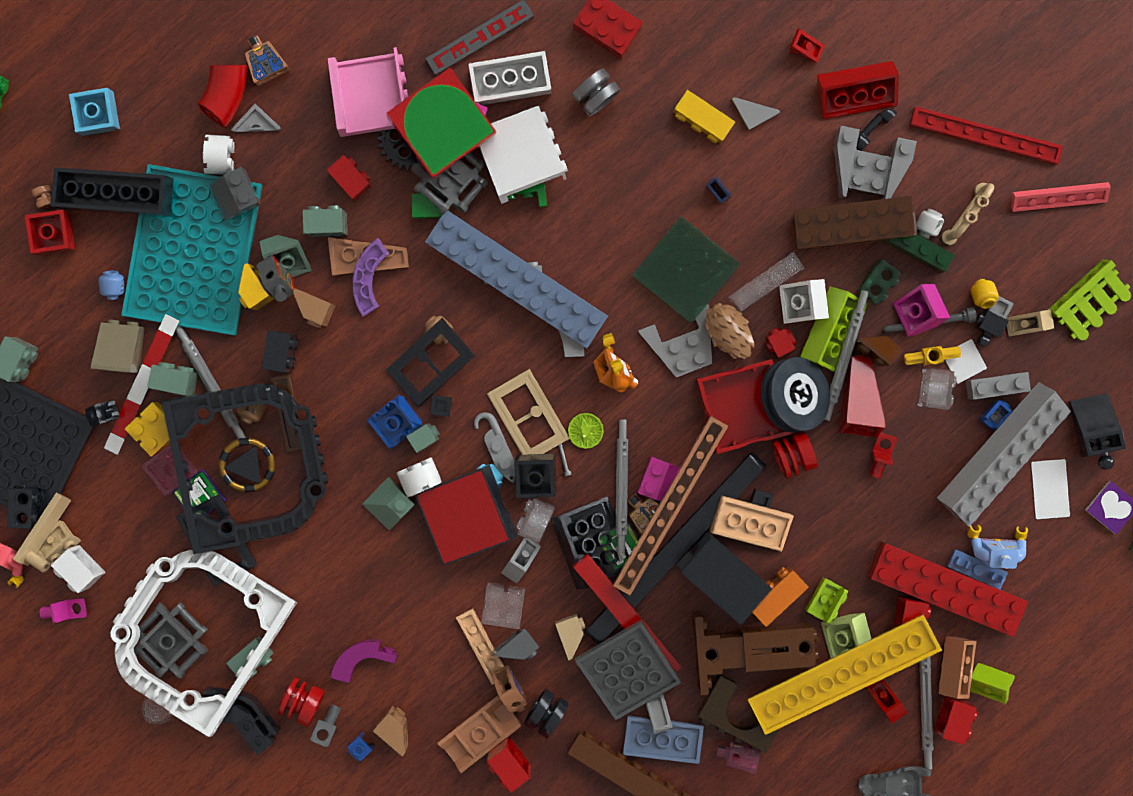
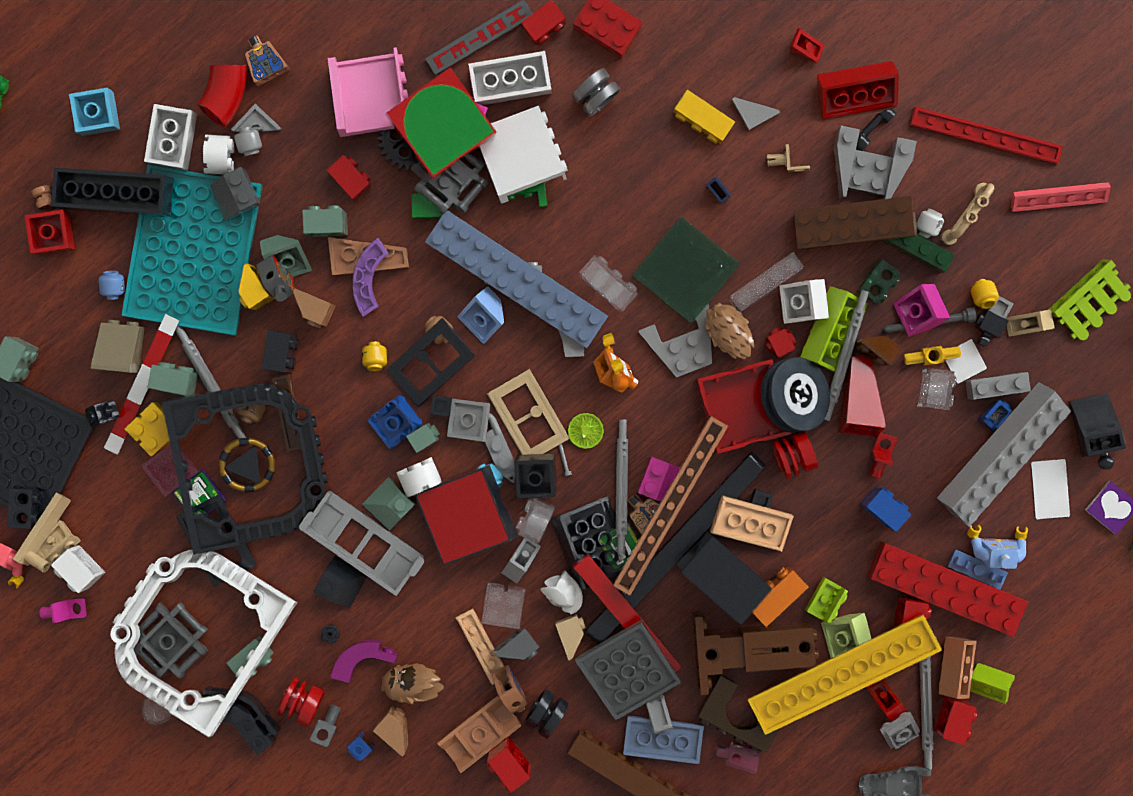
none -> white brick [144,104,197,171]
none -> light grey head [234,126,262,156]
none -> light grey piece [299,491,424,596]
none -> black slope [313,556,367,608]
none -> black plate [321,624,340,644]
none -> yellow head [362,342,387,371]
none -> medium nougat head [381,663,444,704]
none -> light grey plate [447,399,490,442]
none -> light blue slope [457,286,504,344]
none -> red brick [521,0,566,45]
none -> white helmet [540,571,583,614]
none -> clear brick [578,255,638,313]
none -> tan bracket [767,144,810,172]
none -> blue brick [860,487,912,532]
none -> light grey piece [880,711,920,749]

